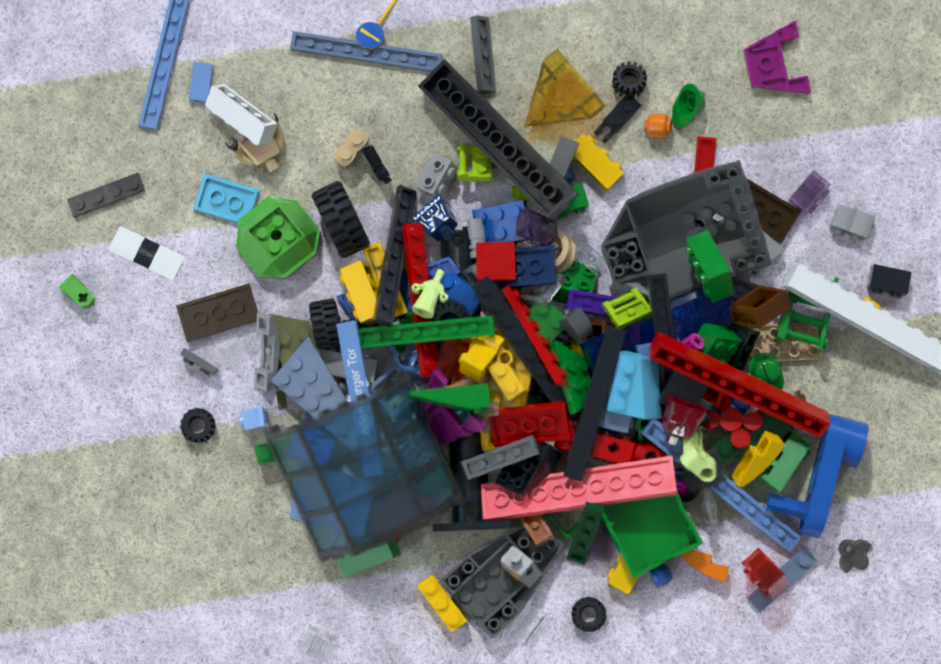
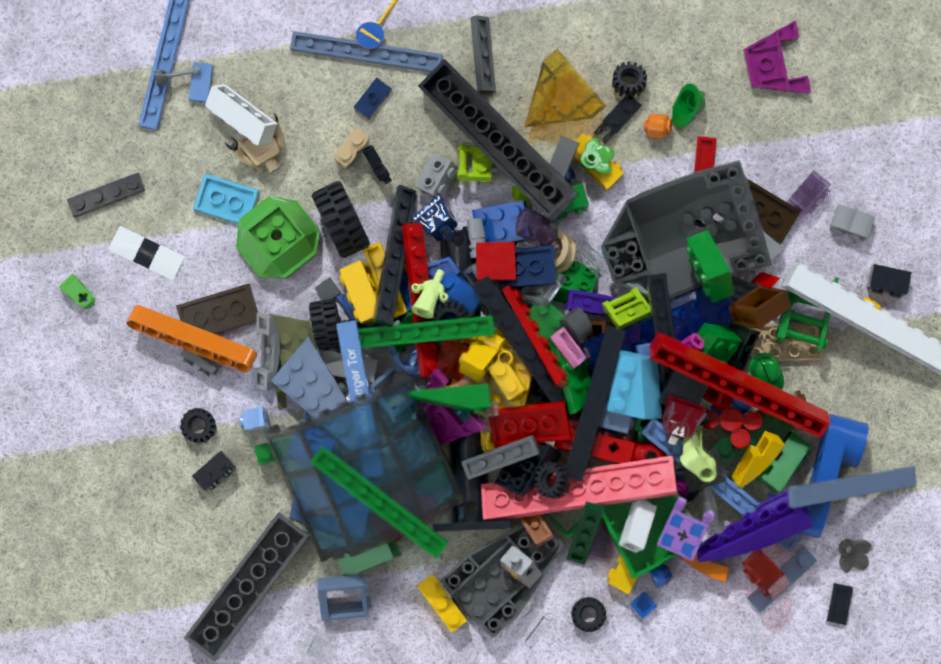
none -> orange beam [126,305,257,373]
none -> hinge [154,67,201,86]
none -> dark grey brick [184,512,311,662]
none -> black brick [192,451,236,491]
none -> green plate [310,445,449,559]
none -> dark grey tile [315,277,341,300]
none -> sand blue window [317,574,372,621]
none -> dark blue plate [354,77,392,119]
none -> black tyre [534,462,572,499]
none -> bright pink tile [550,327,587,369]
none -> bright green plate [580,138,615,174]
none -> white brick [619,499,657,553]
none -> blue plate [630,591,657,619]
none -> medium lavender flag [657,497,714,561]
none -> dark purple wedge [696,490,813,562]
none -> red sticker [751,272,780,288]
none -> sand blue tile [788,466,916,508]
none -> black tile [826,583,853,625]

